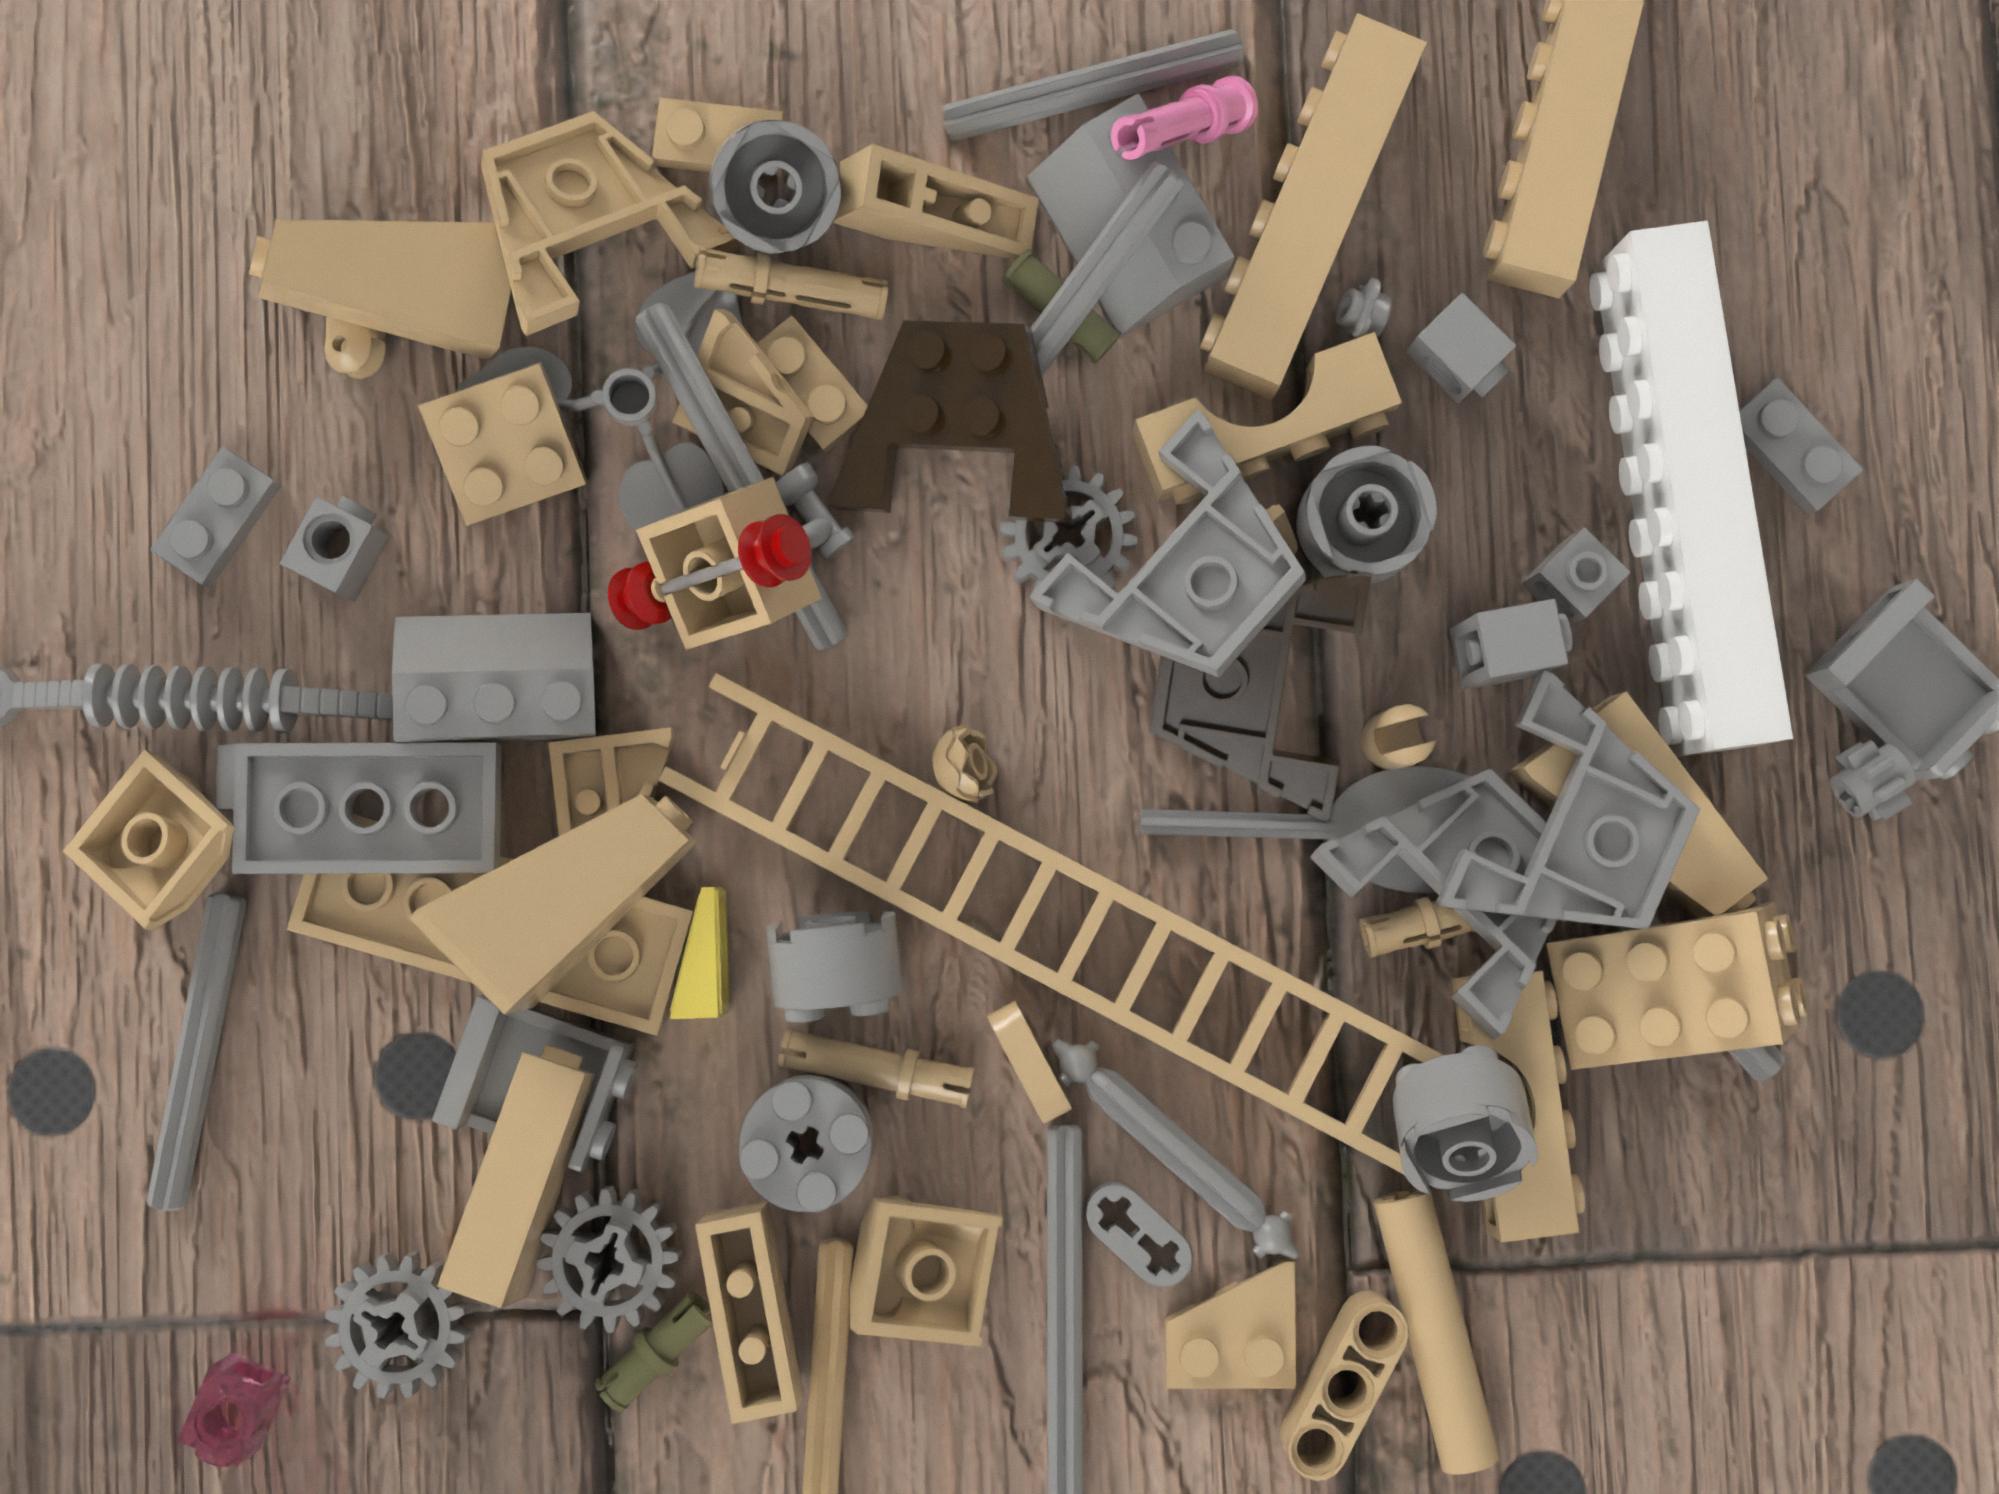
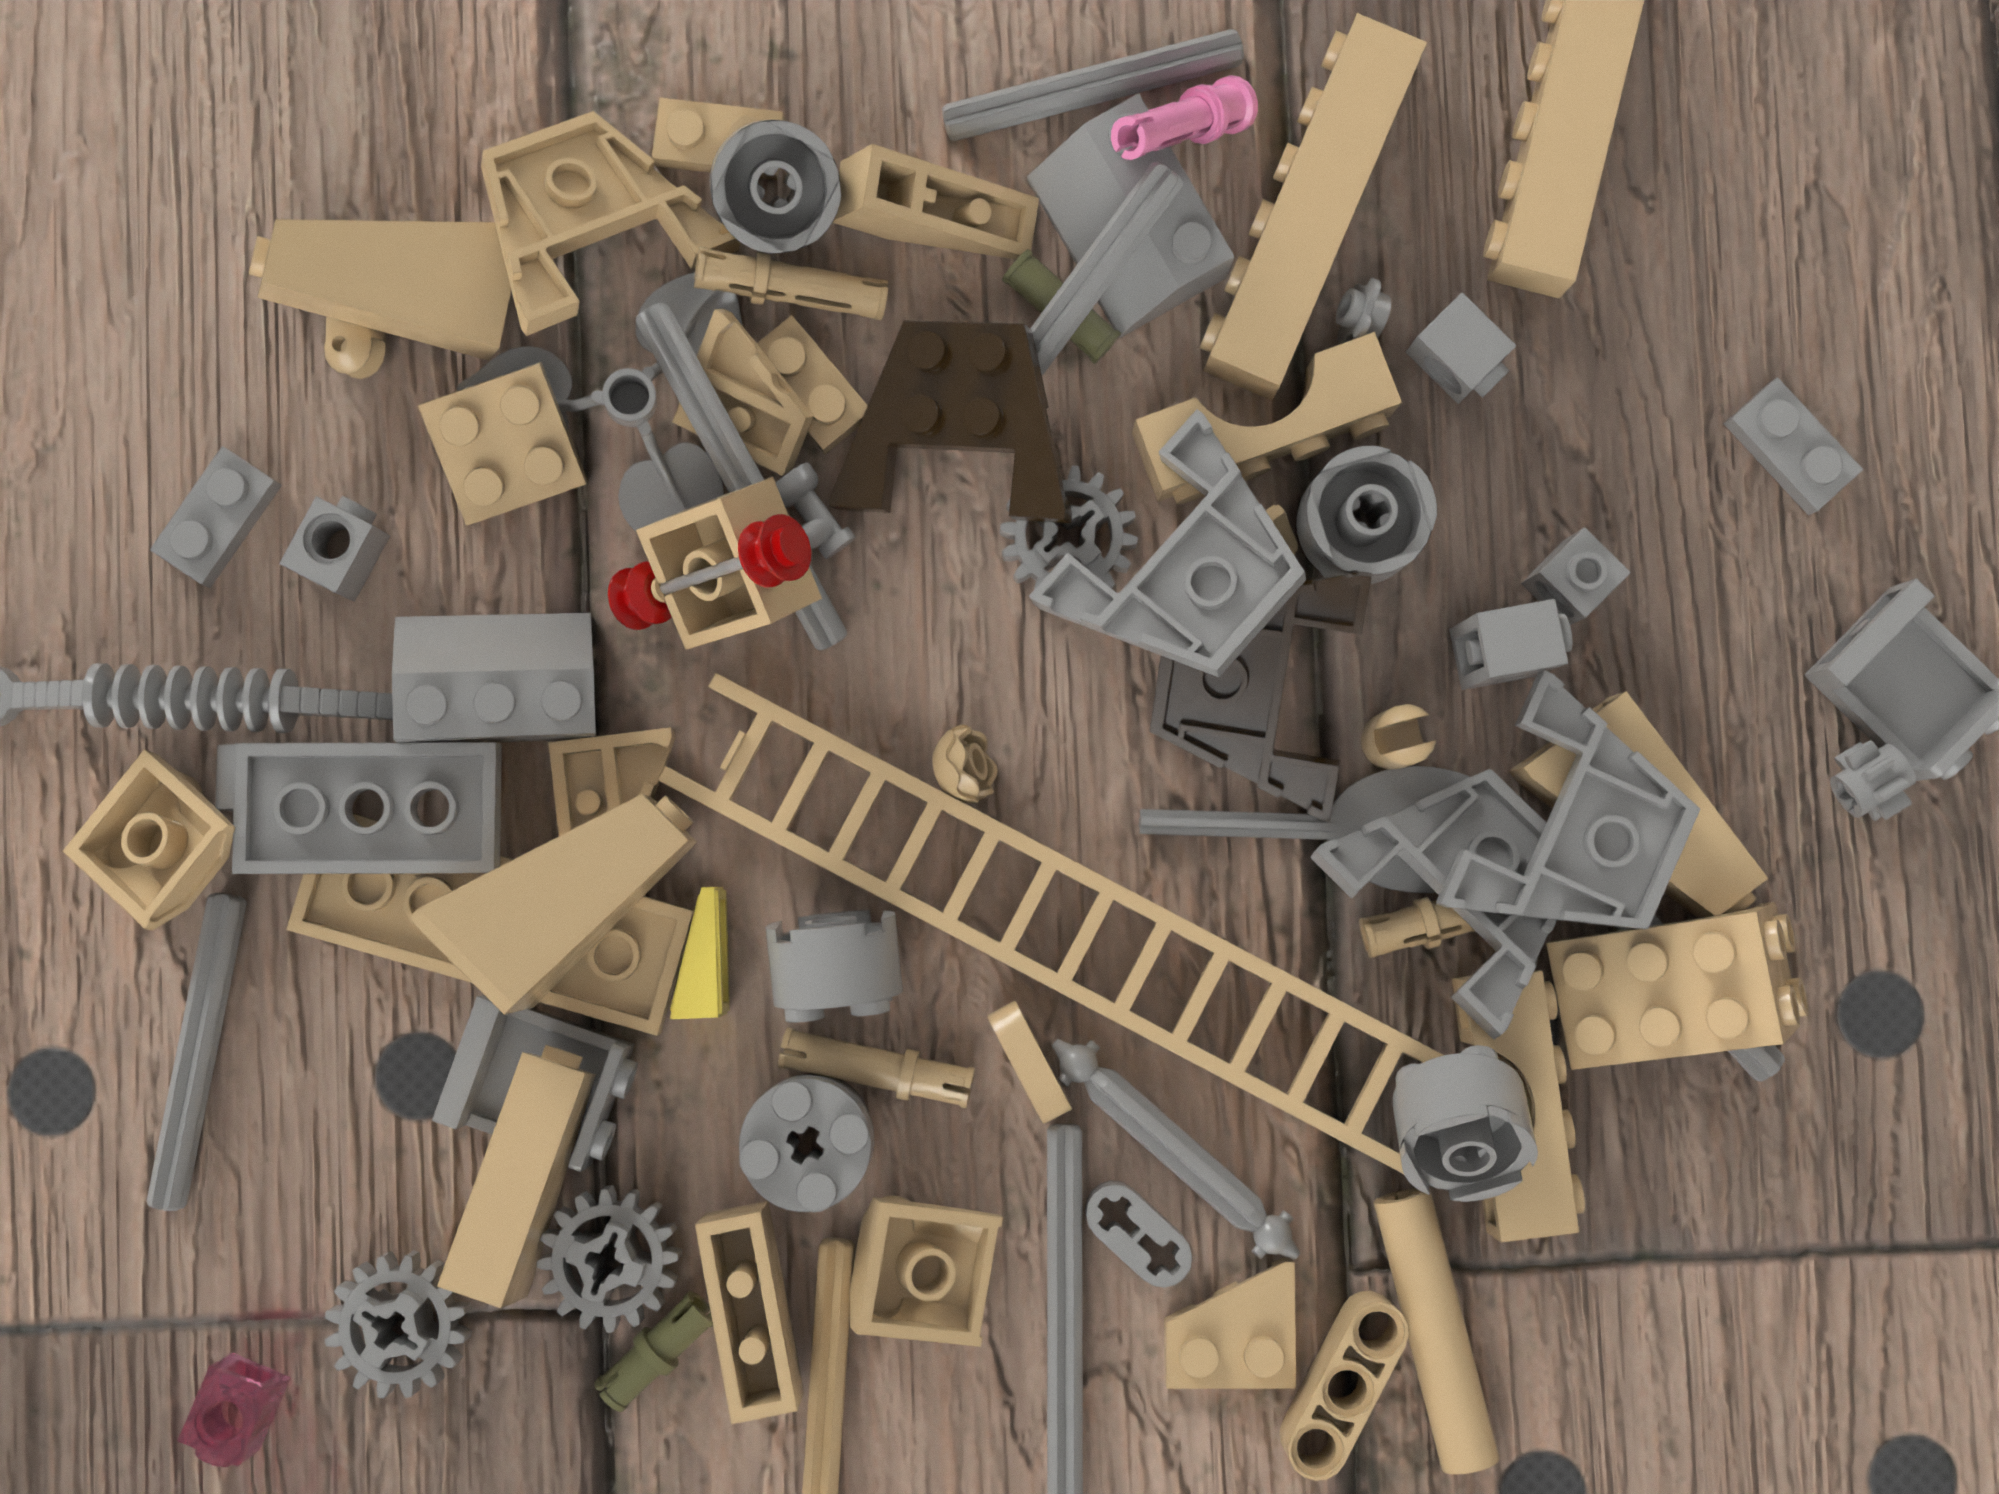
white brick [1589,220,1793,757] -> none

